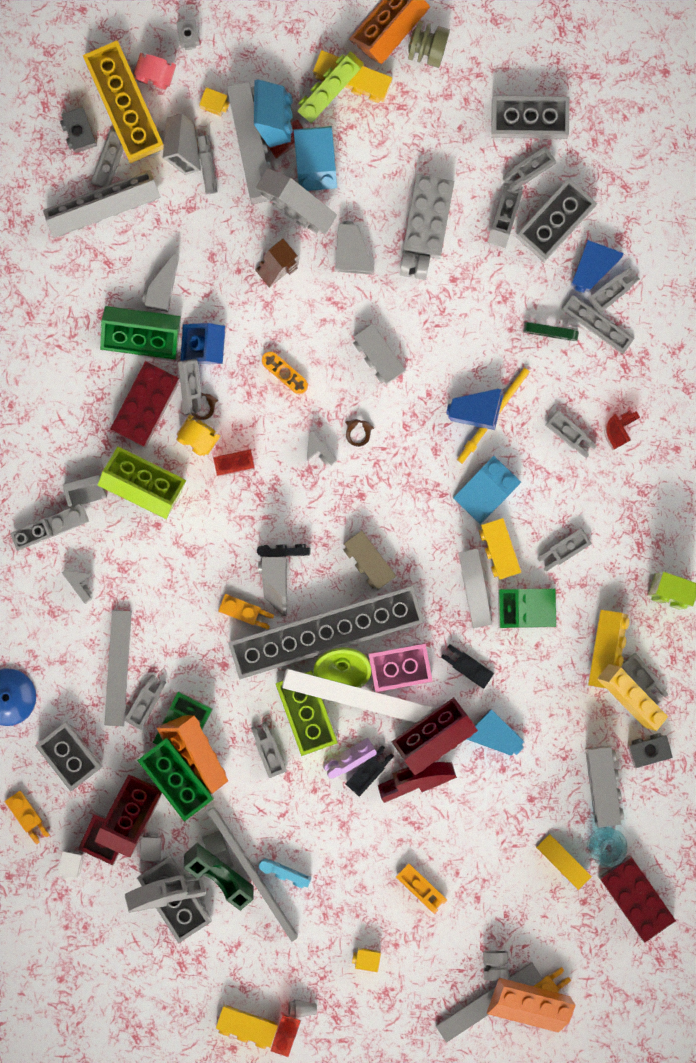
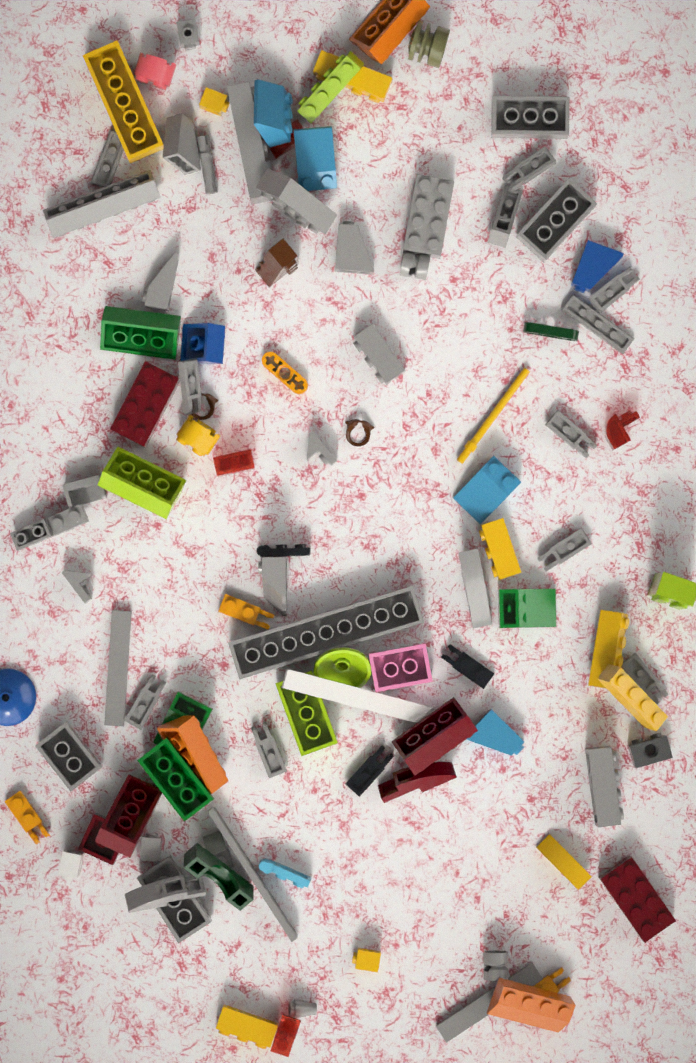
dark grey brick [60,107,97,153] -> none
lavender hinge [323,738,377,779] -> none
dark tan brick [343,530,396,590] -> none
light orange plate [396,863,447,914] -> none
blue slope [446,389,504,430] -> none
clear light blue brick [587,826,627,867] -> none

